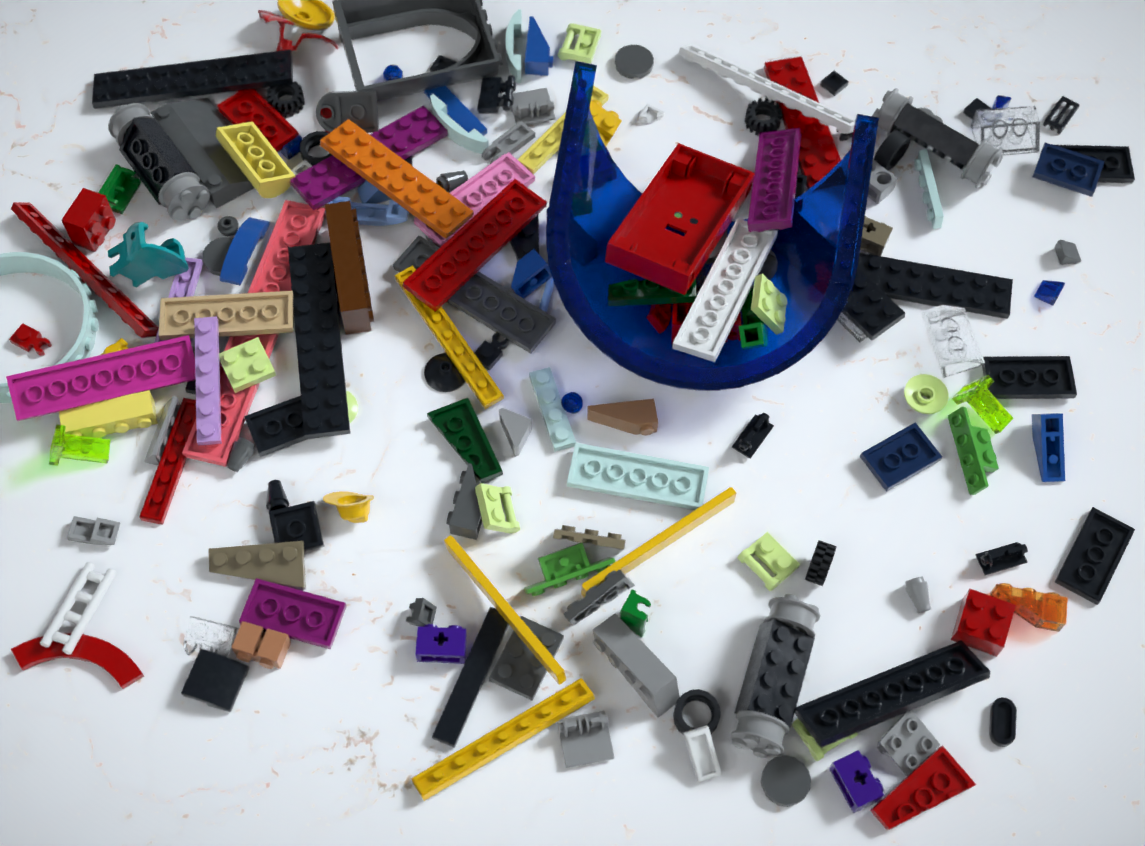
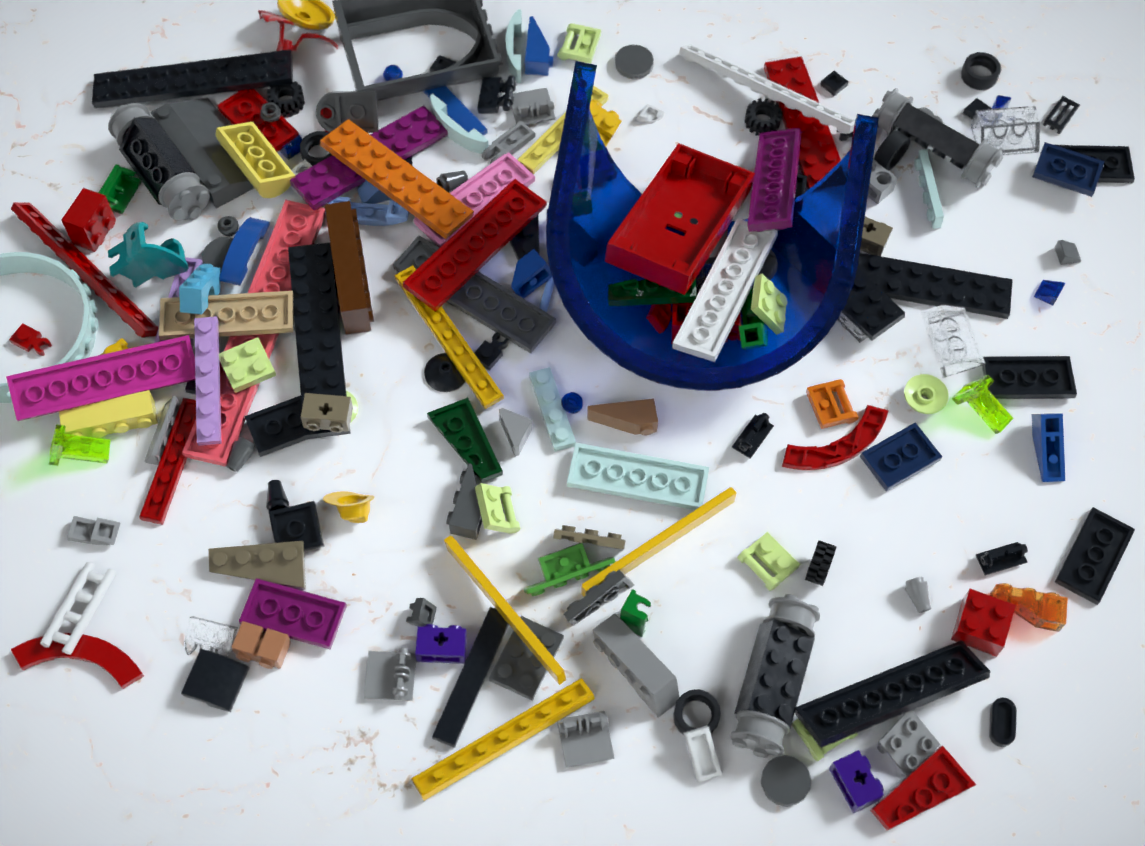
bright green bracket [948,406,999,495] -> none
none -> medium azure arch [179,264,221,315]
none -> dark grey plate [260,103,281,122]
none -> dark tan brick [301,393,353,433]
none -> light grey hinge [363,648,416,701]
none -> red tile [782,405,889,470]
none -> orange plate [806,379,859,429]
none -> black tyre [961,52,1001,90]

